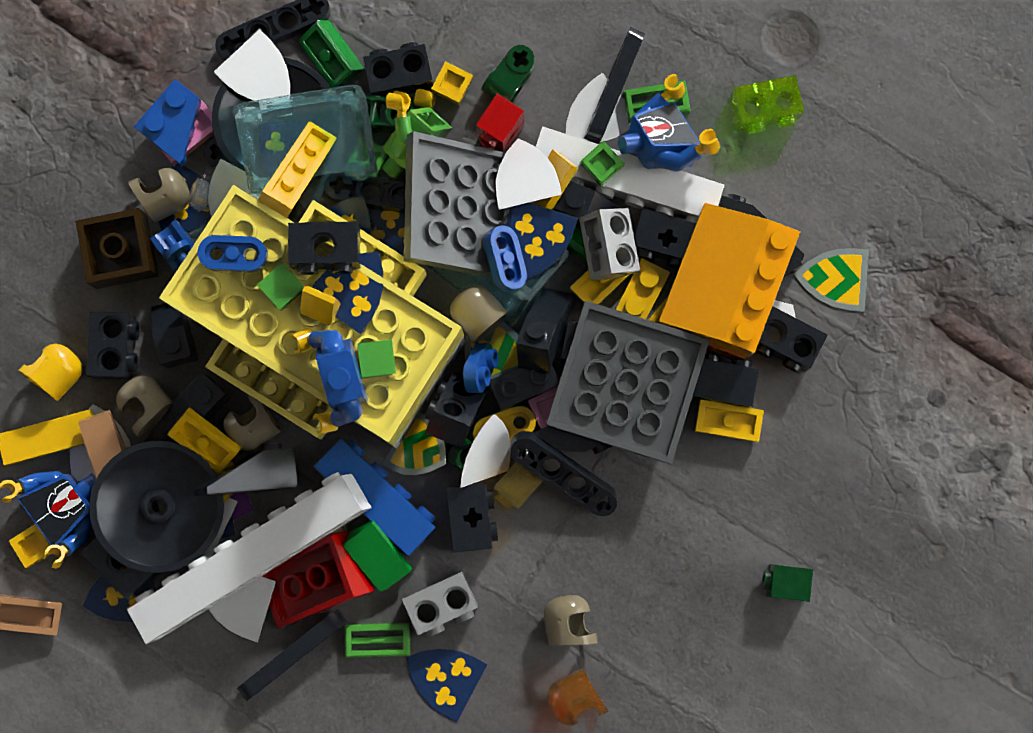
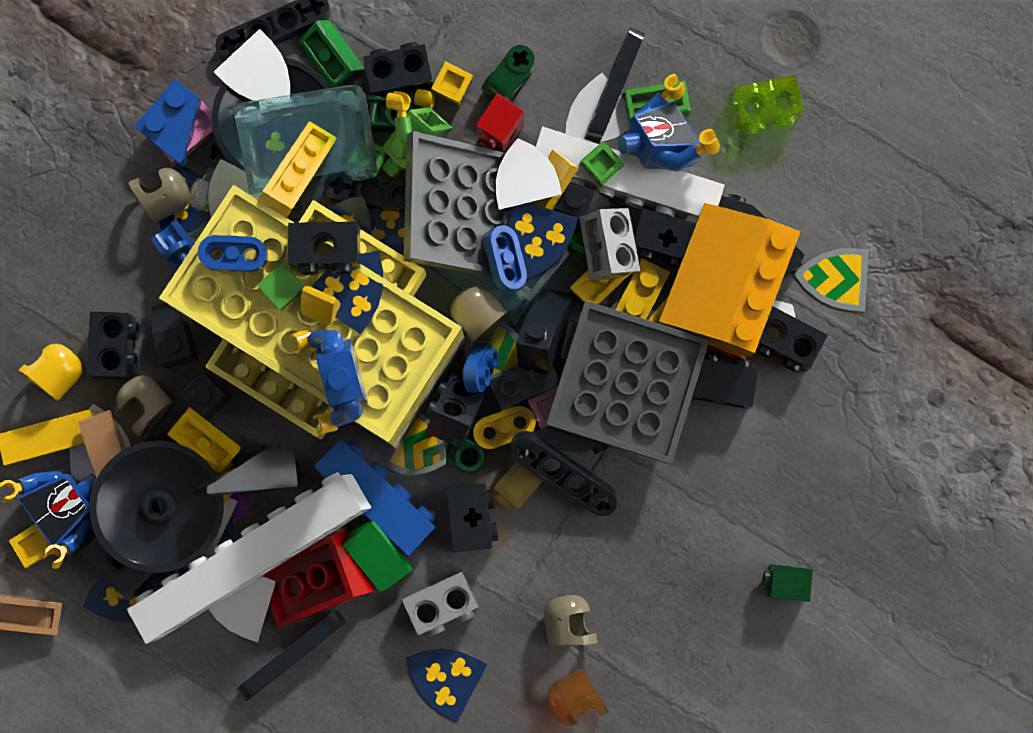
dark brown brick [75,208,158,289] -> none
dark tan helmet [223,395,281,452] -> none
bright green tile [345,622,411,658] -> none
bright green tile [357,339,396,379] -> none
white sticker [460,414,511,488] -> none
yellow plate [694,399,764,443] -> none

